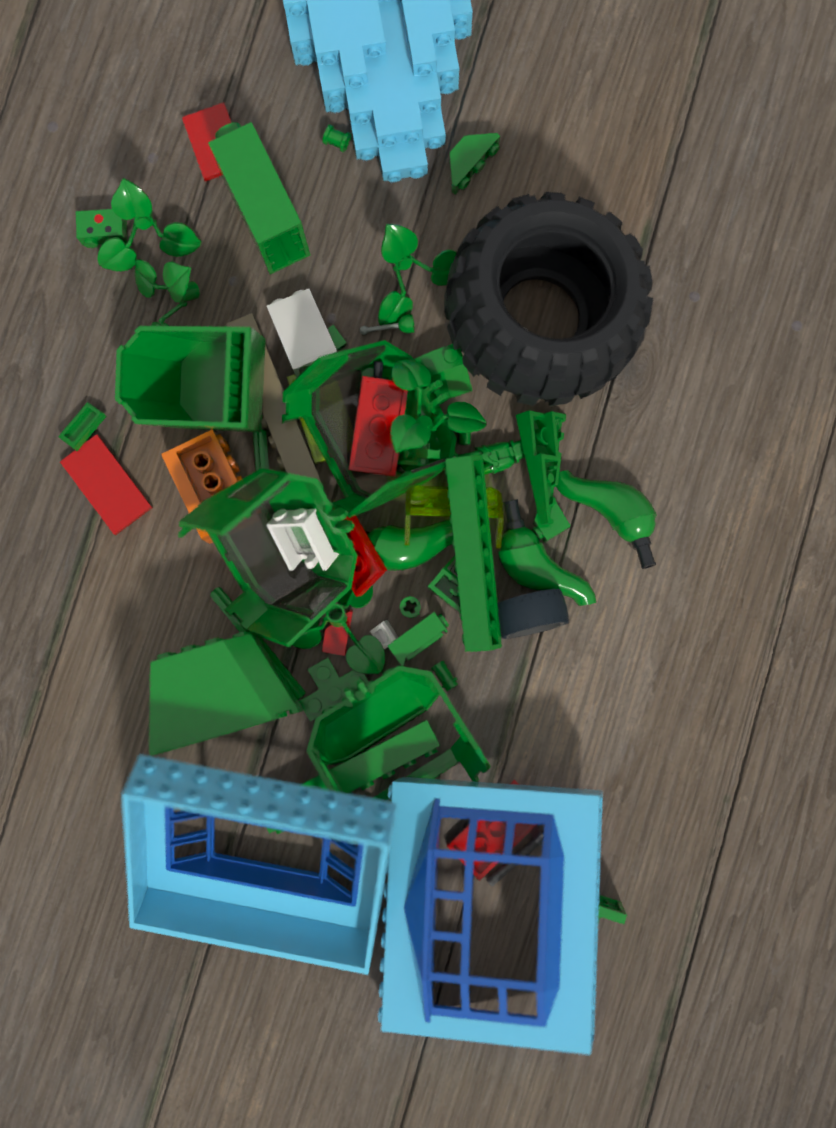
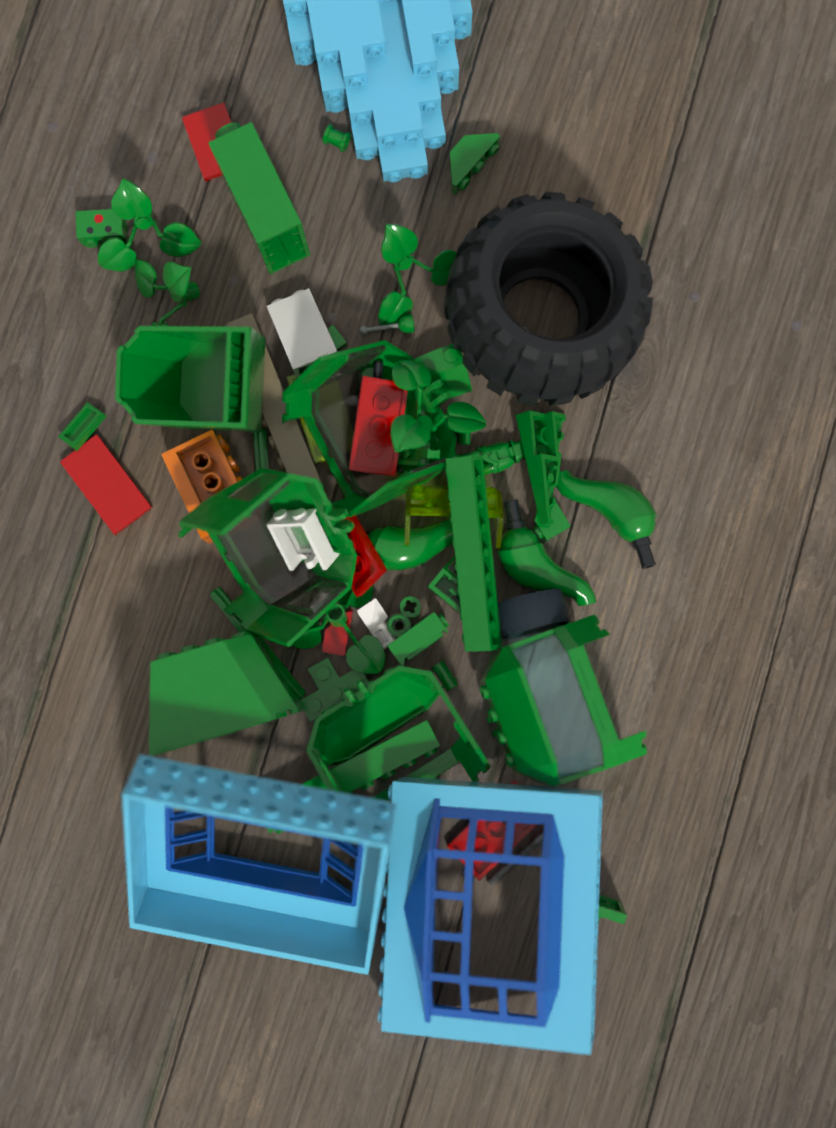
none -> white slope [357,598,389,631]
none -> green cone [387,613,411,637]
none -> green windscreen [479,614,647,787]

